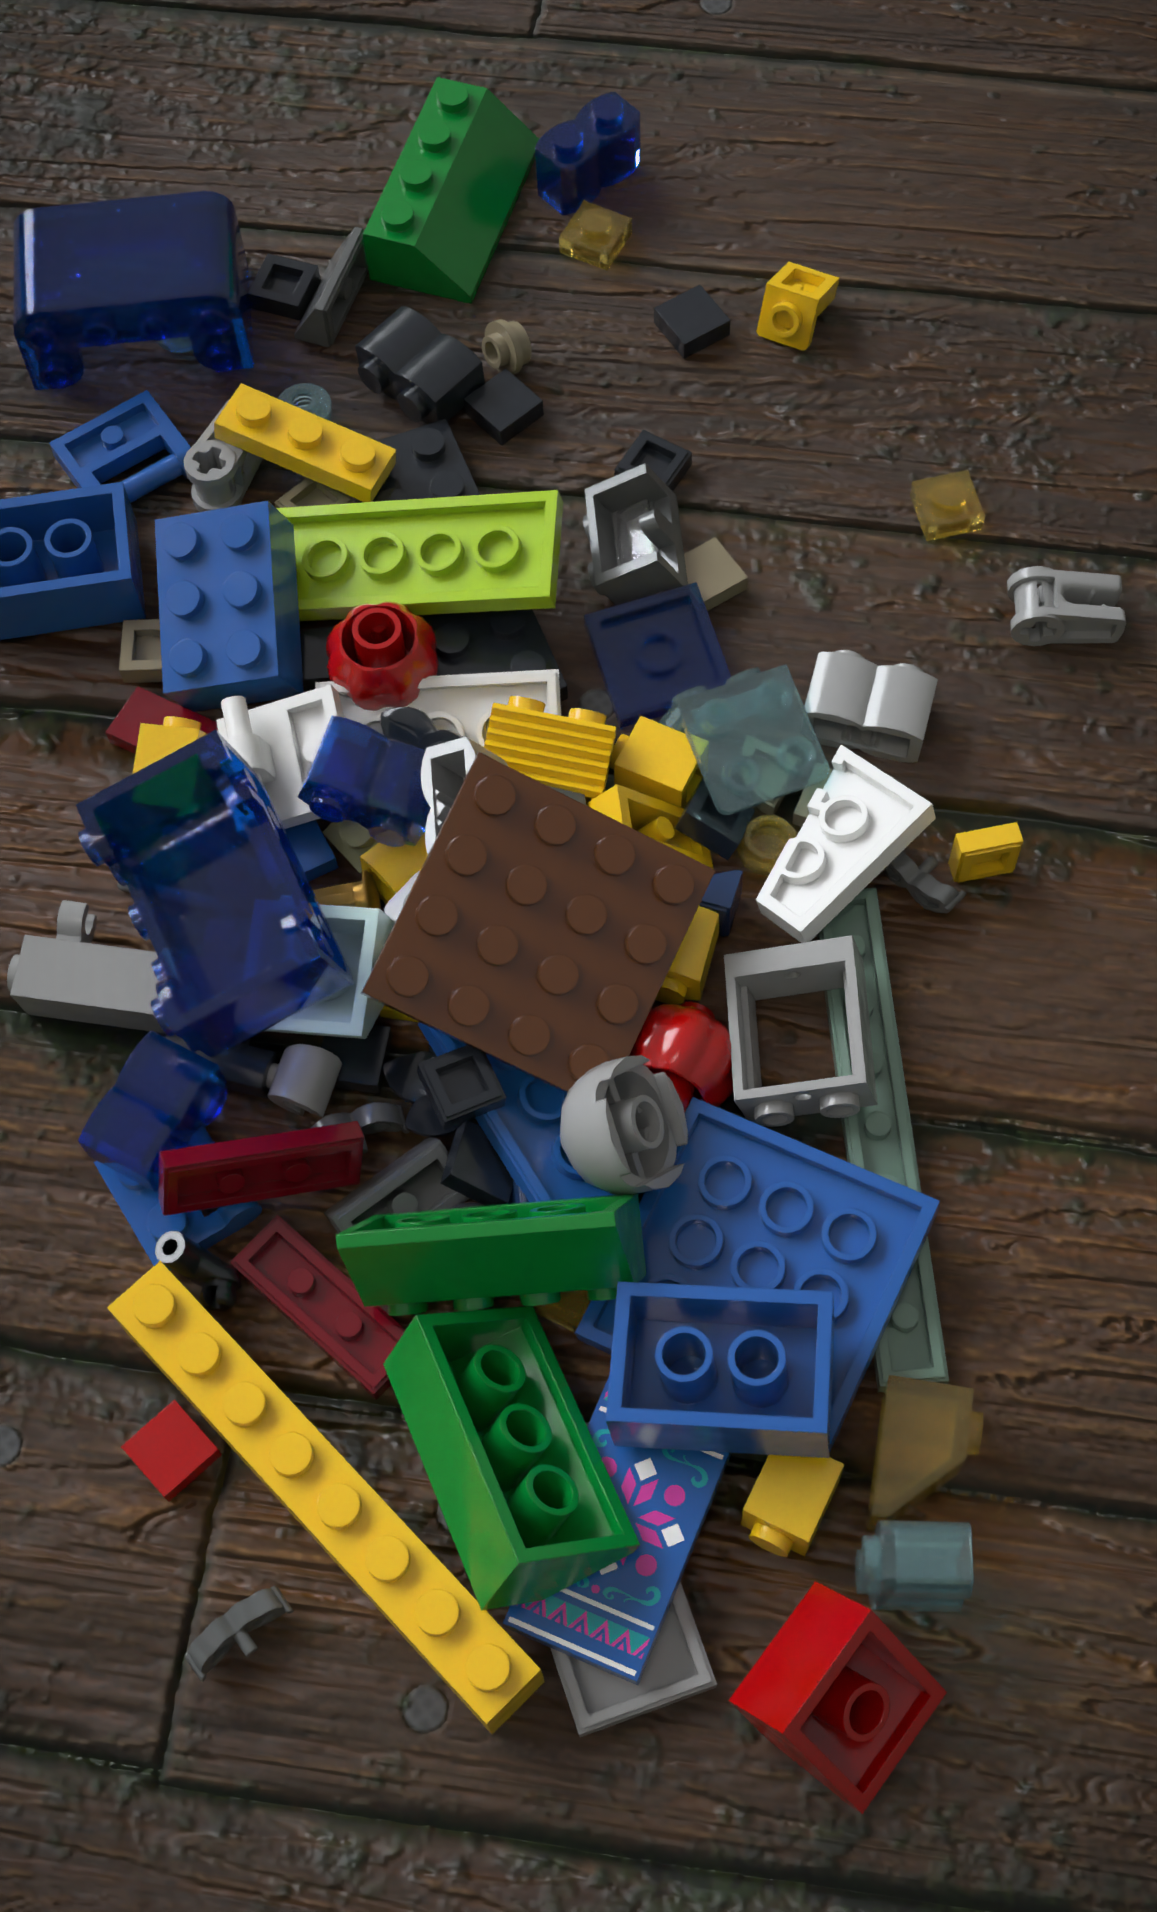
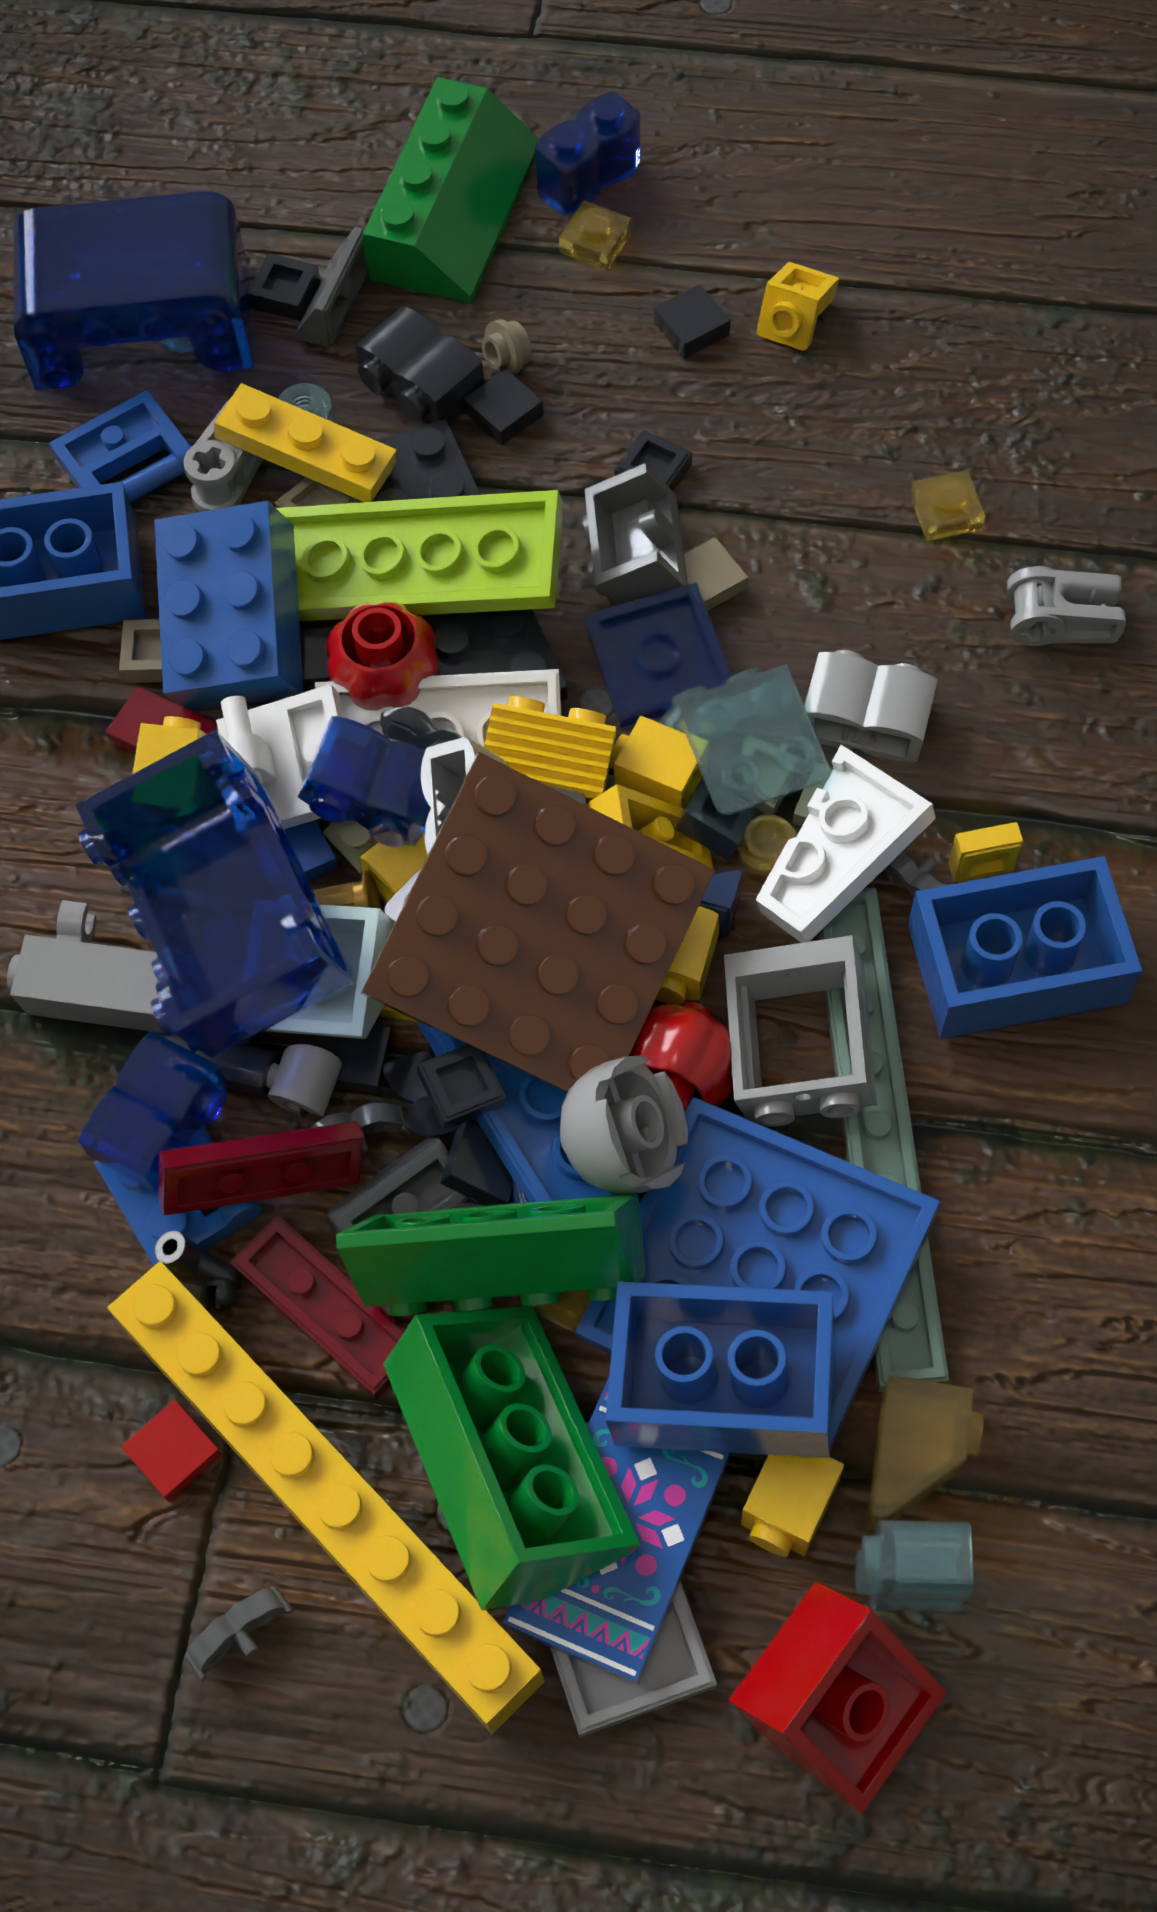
none -> blue brick [908,856,1142,1039]

